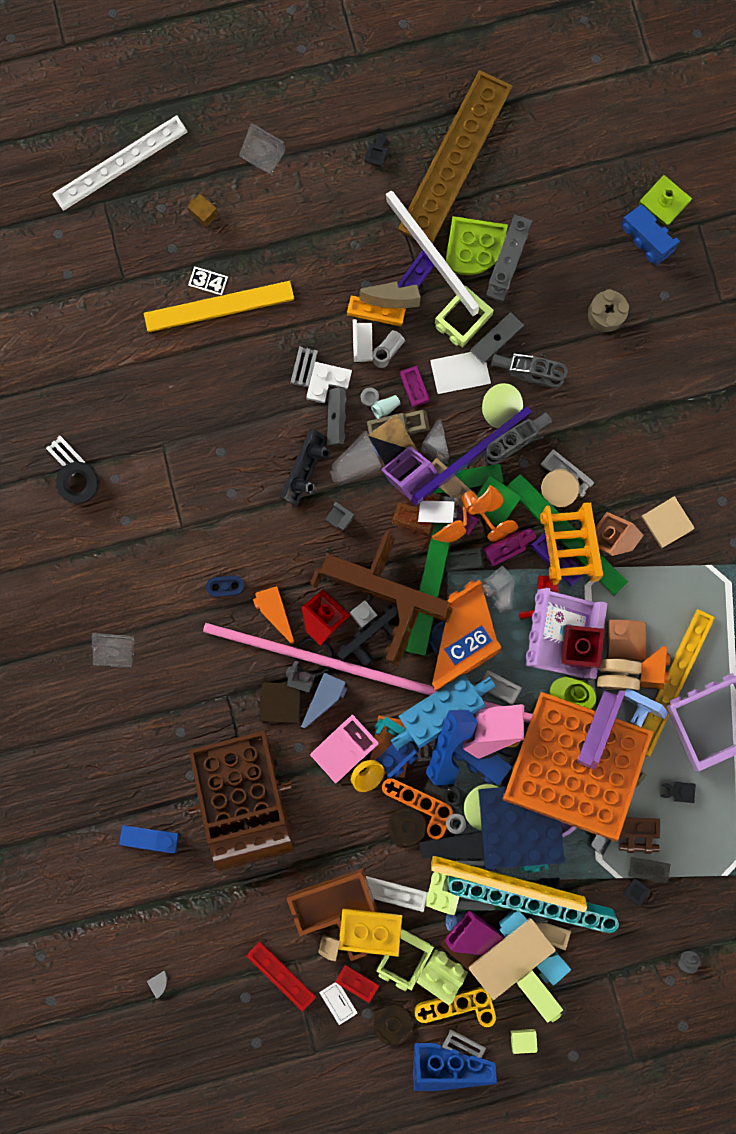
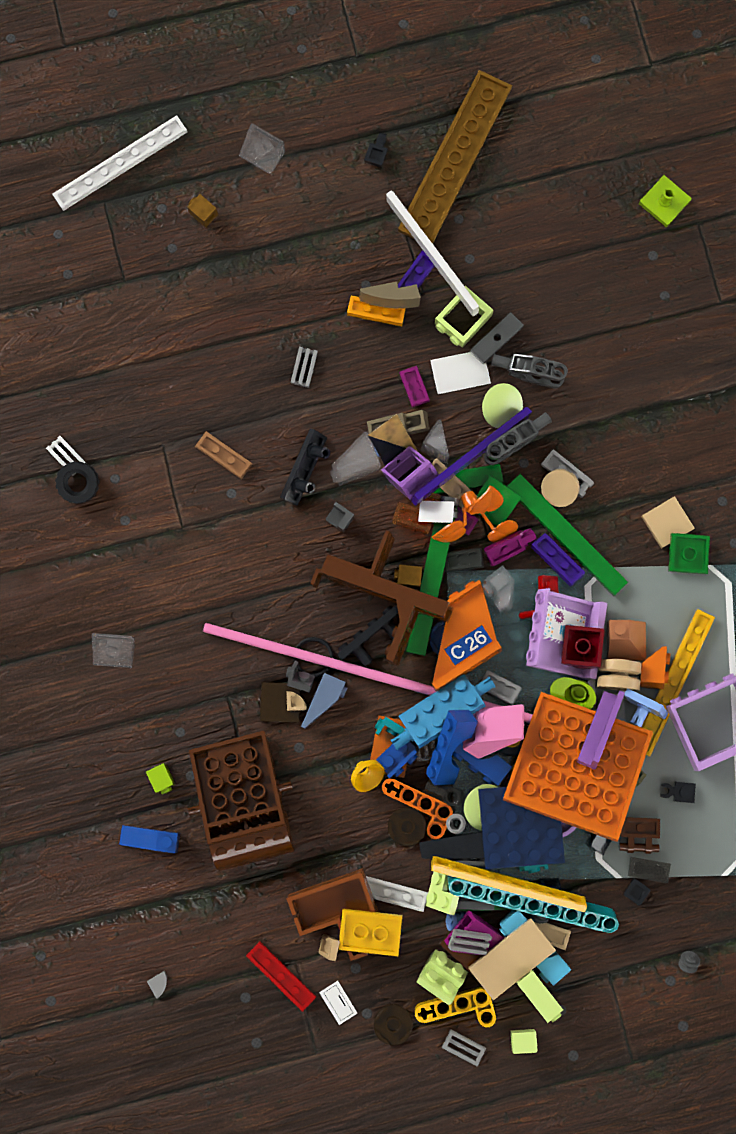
yellow tile [144,281,294,332] -> none
white sticker [188,266,228,295] -> none
dark blue plate [206,576,245,597] -> none
orange slope [253,586,295,644] -> none
red slope [302,589,350,646] -> none
white plate [306,362,352,403] -> none
bright pink slope [310,714,379,783] -> none
dark grey tile [327,387,347,447] -> none
red plate [335,964,379,1003] -> none
light grey brick [350,601,377,629] -> none
white panel [353,319,373,362] -> none
light grey tile [360,388,379,408] -> none
light aqua cone [371,395,401,419] -> none
light grey piece [373,330,405,368] -> none
yellowish green window [376,928,434,991] -> none
blue wedge [413,1043,497,1091] -> none
lime plate [446,216,508,275] -> none
dark grey fence [485,214,532,303] -> none
light orange fence [540,503,603,585] -> none
dark tan brick [588,289,629,332] -> none
nougat slope [595,512,644,556] -> none
blue wedge [621,204,680,266] -> none
none -> lime brick [146,763,176,795]
none -> medium nougat tile [195,431,252,480]
none -> tan tile [286,691,307,711]
none -> pearl gold brick [394,565,422,588]
none -> light grey tile [448,929,492,955]
none -> green tile [668,533,710,575]

